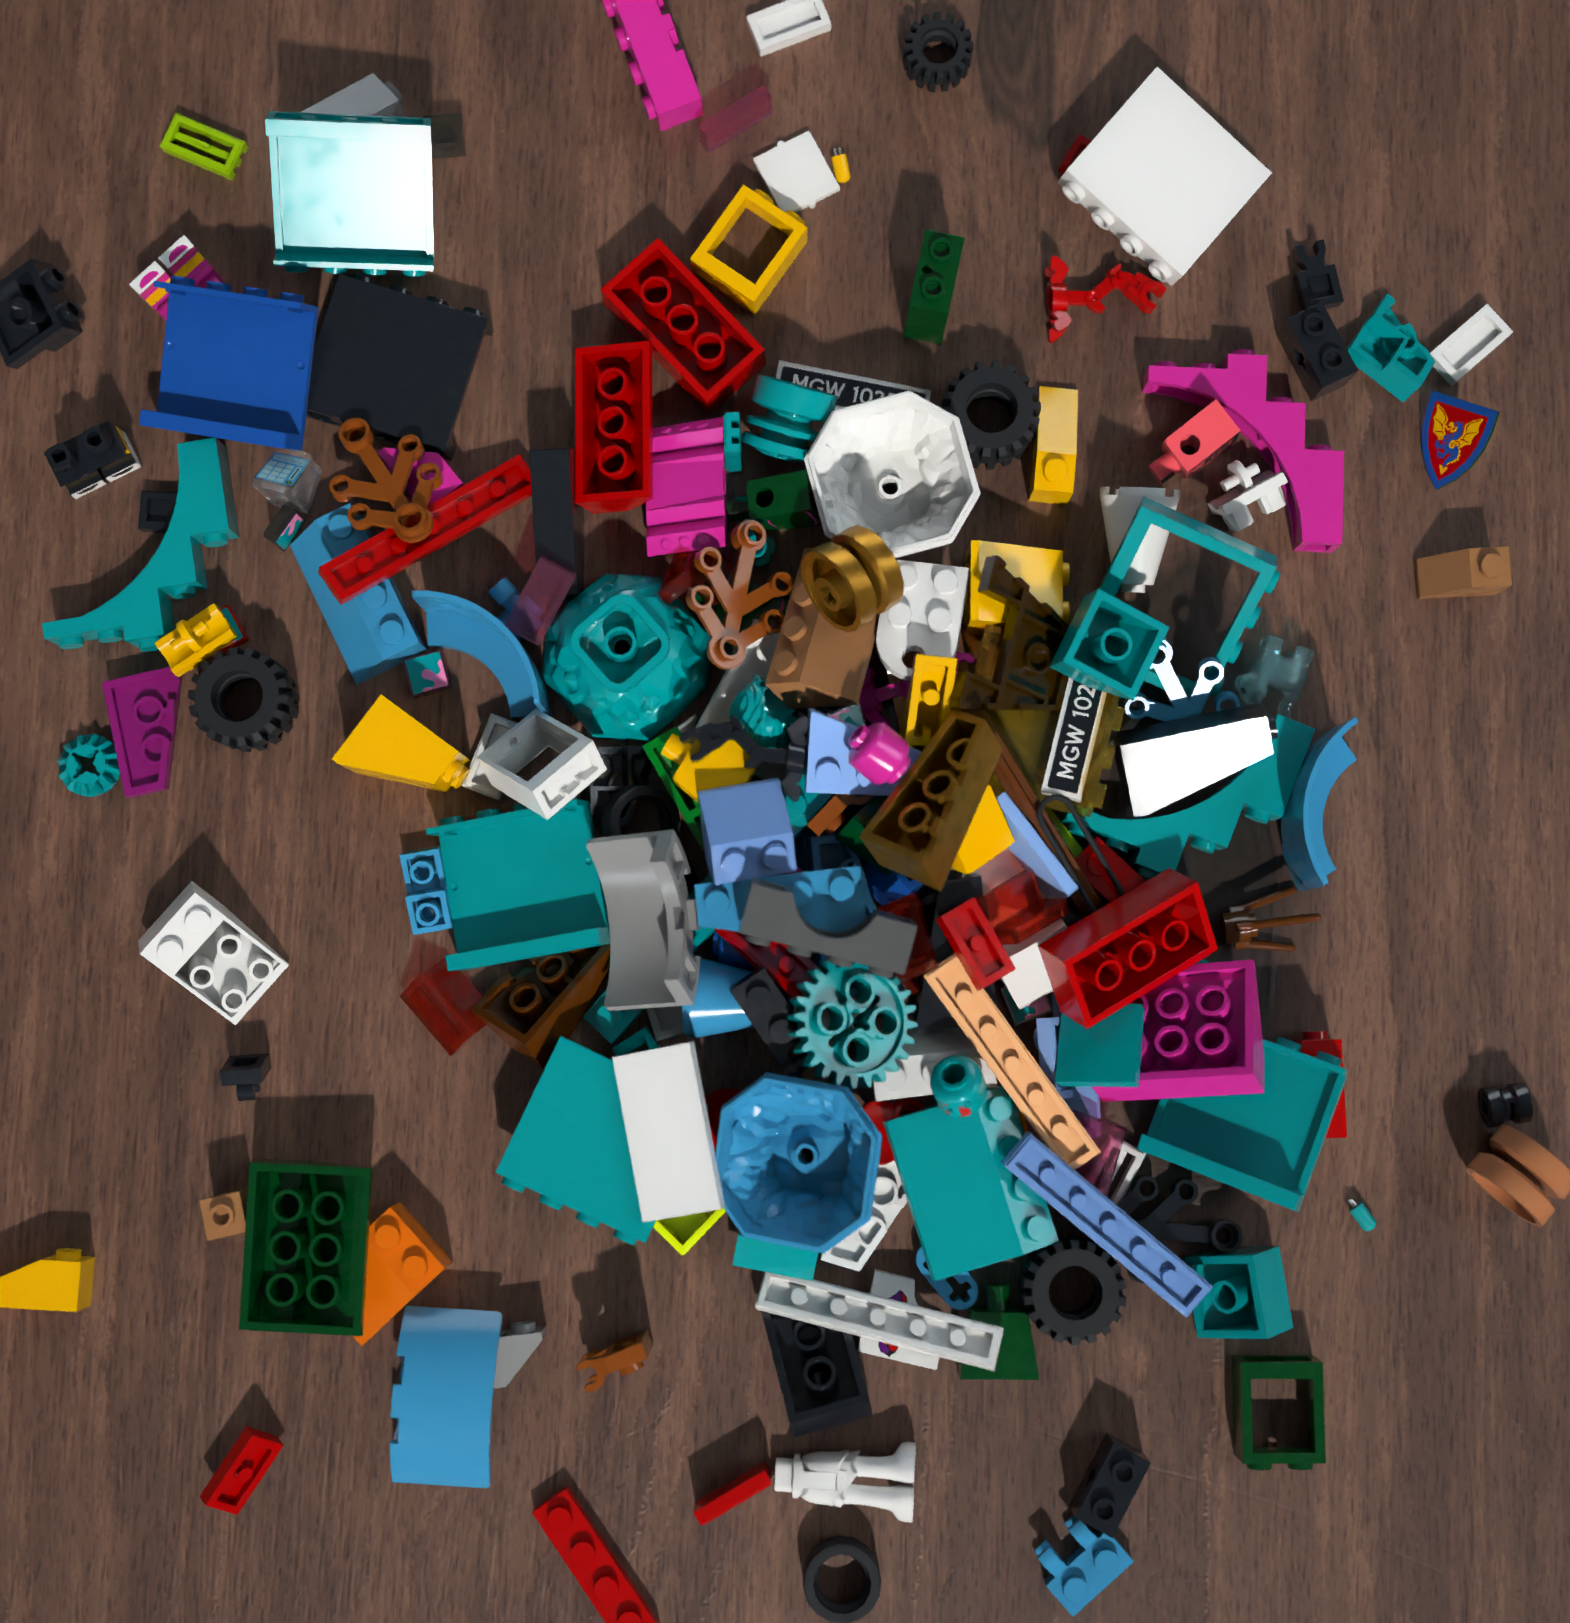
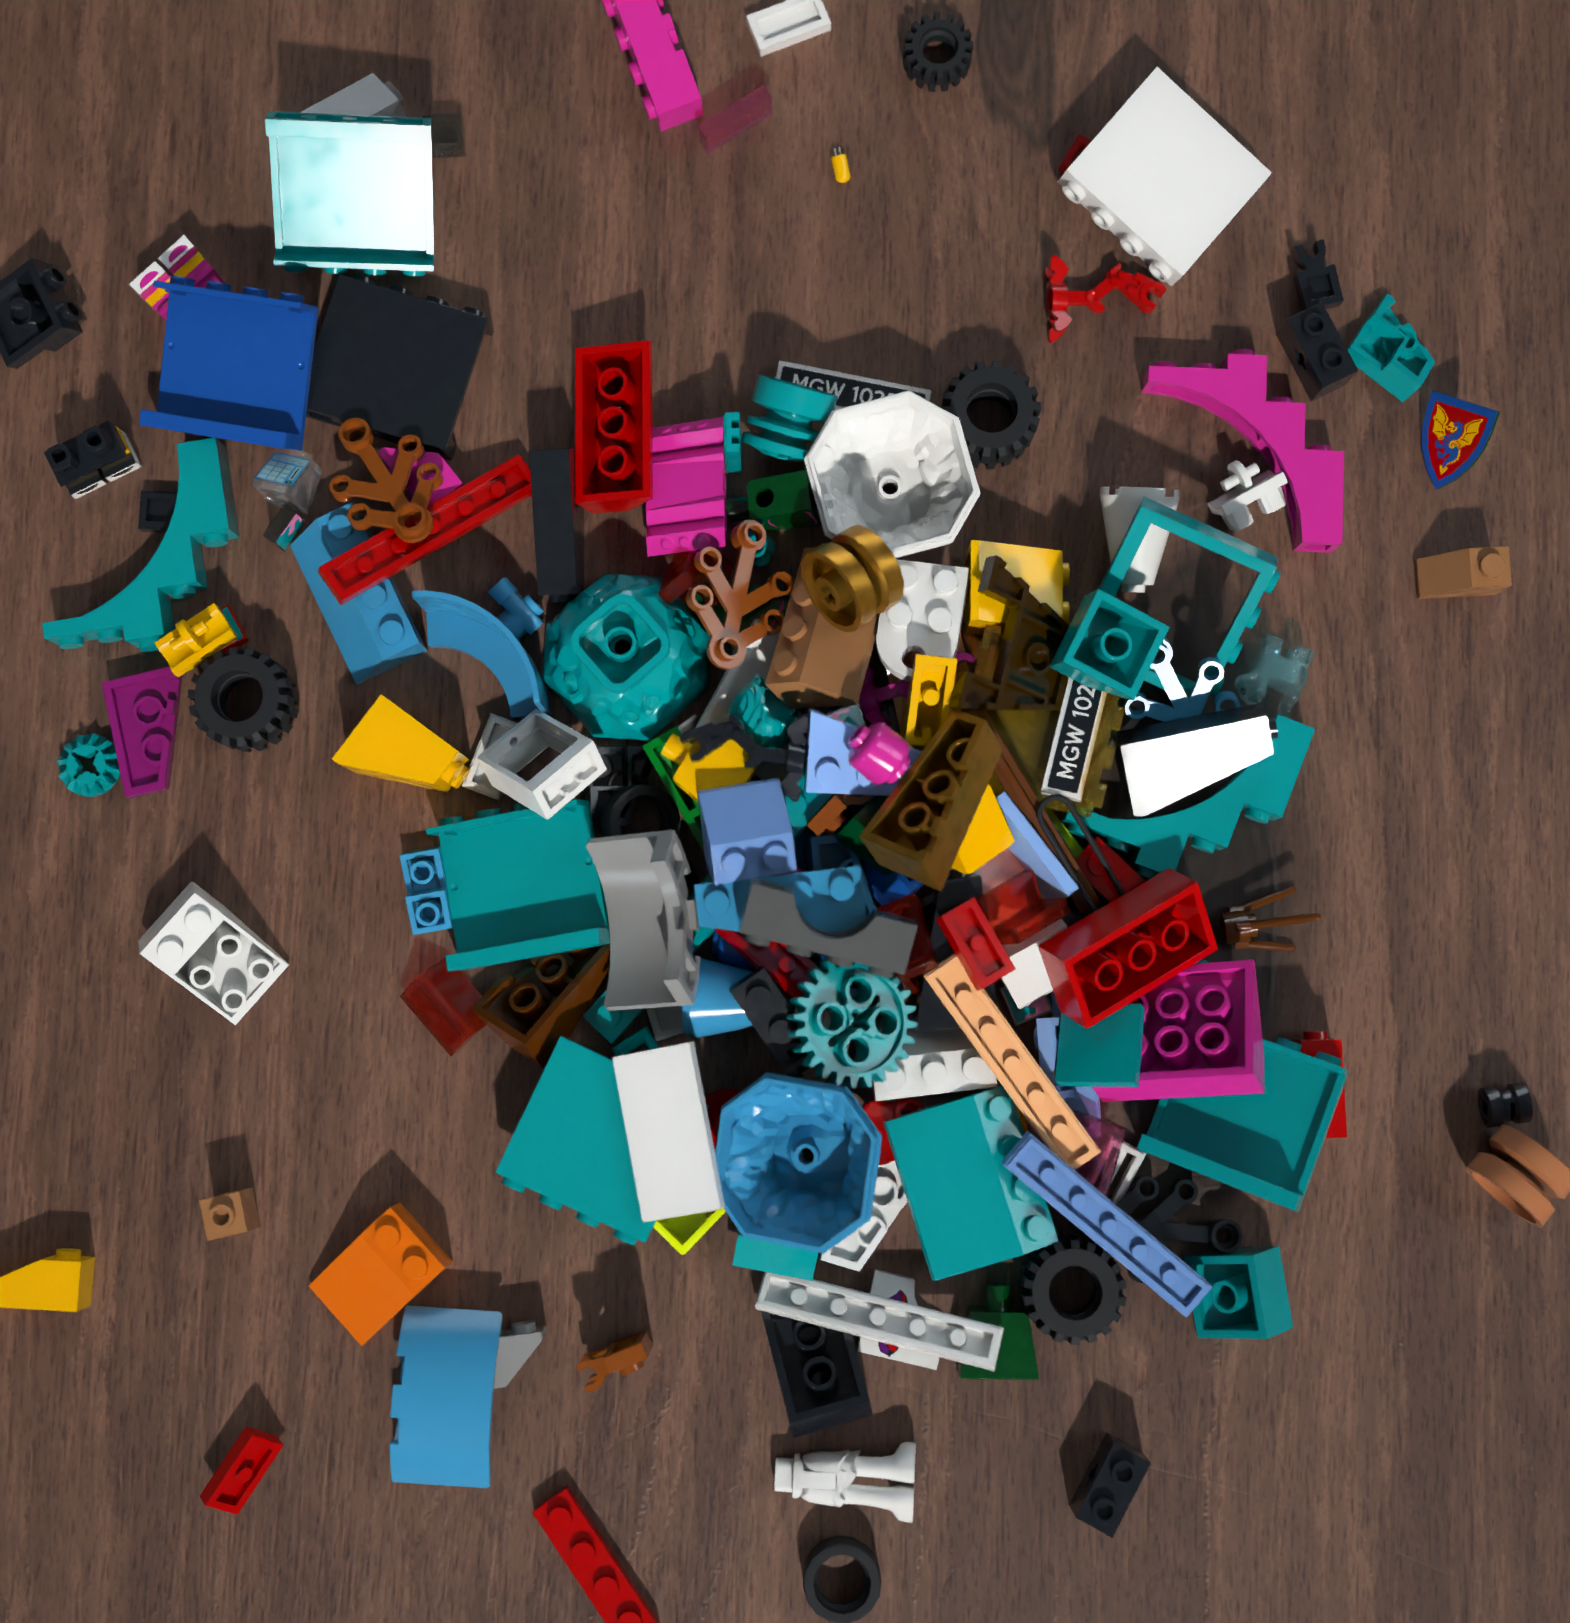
lime tile [160,113,248,181] -> none
black tile [220,1053,272,1101] -> none
dark green slope [239,1159,373,1336] -> none
tile [403,649,453,699] -> none
clear pink tile [505,555,577,646] -> none
red brick [600,238,766,415] -> none
yellow window [690,184,807,315] -> none
red tile [693,1461,772,1526] -> none
white piece [753,131,840,213] -> none
dark green window [904,229,965,345] -> none
dark azure beam [915,1244,978,1310] -> none
teal head [930,1055,987,1117] -> none
yellow slope [1028,386,1078,505] -> none
dark azure plate [1034,1514,1134,1617] -> none
coral torso [1148,399,1241,485] -> none
dark green window [1232,1355,1326,1470] -> none
dark azure panel [1281,716,1359,891] -> none
teal piece [1348,1199,1377,1231] -> none
white tile [1430,304,1513,386] -> none

